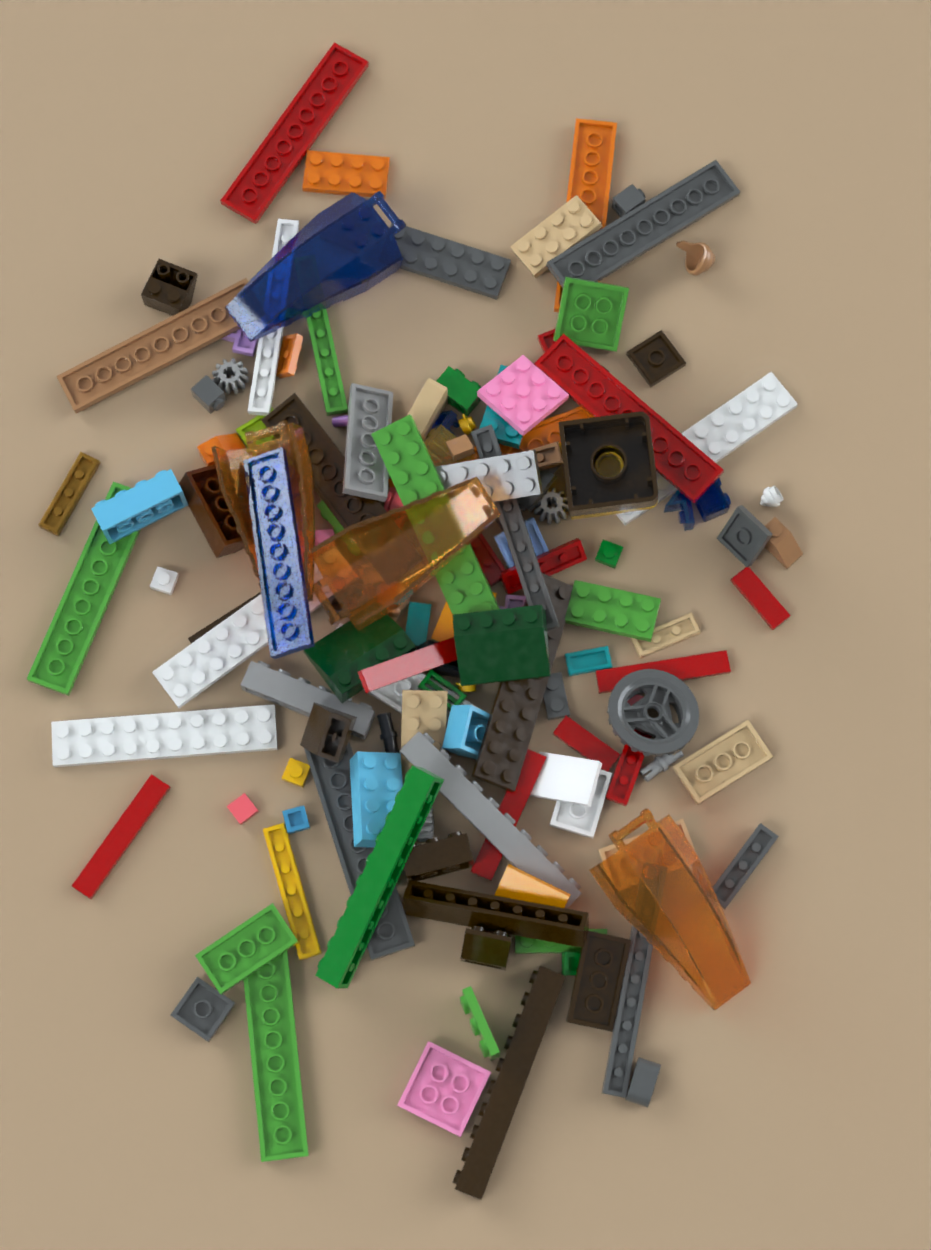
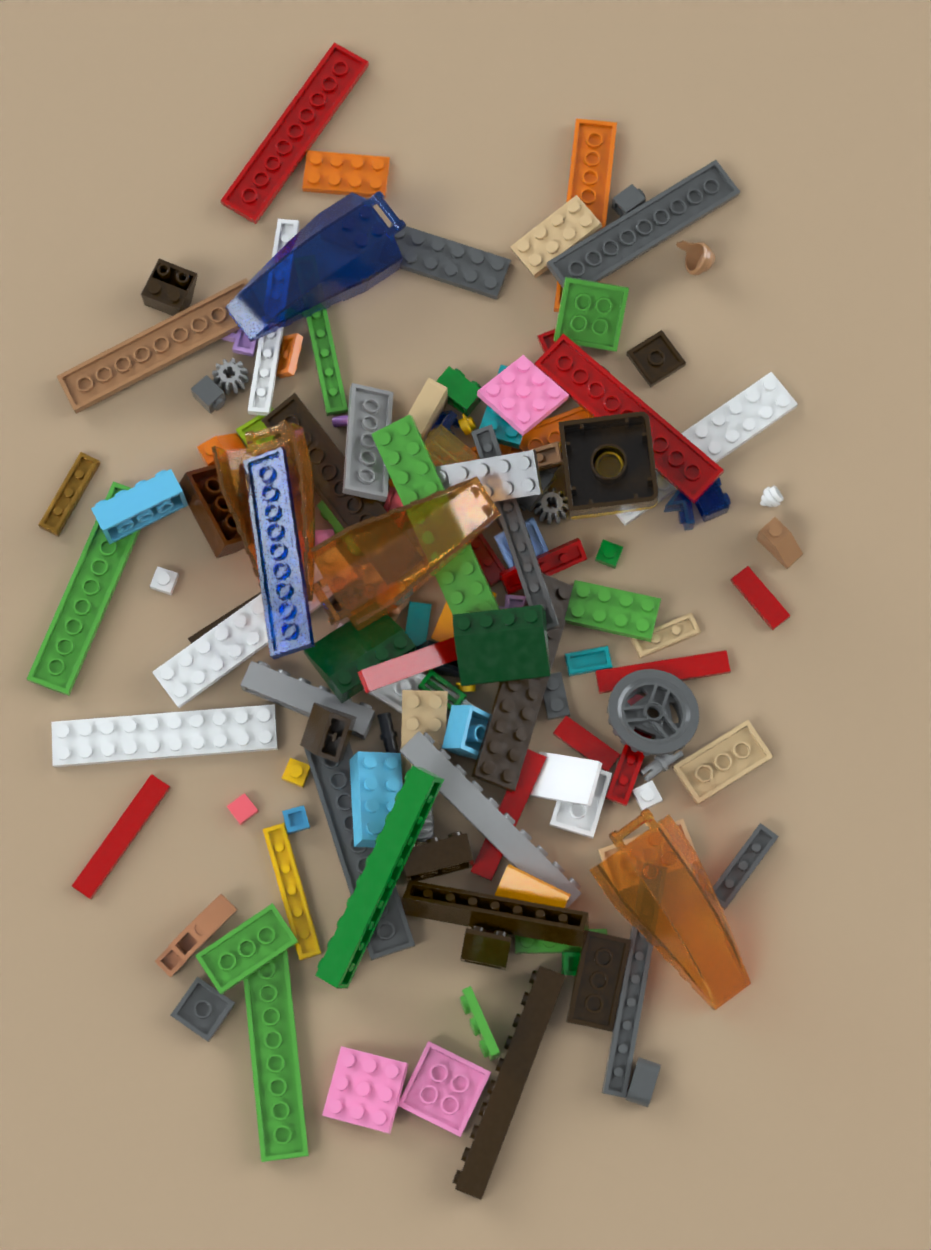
medium nougat slope [446,434,474,462] -> none
dark grey plate [717,505,773,567] -> none
none -> nougat slope [155,894,238,977]
none -> bright pink plate [322,1046,409,1134]
none -> white plate [632,780,663,811]

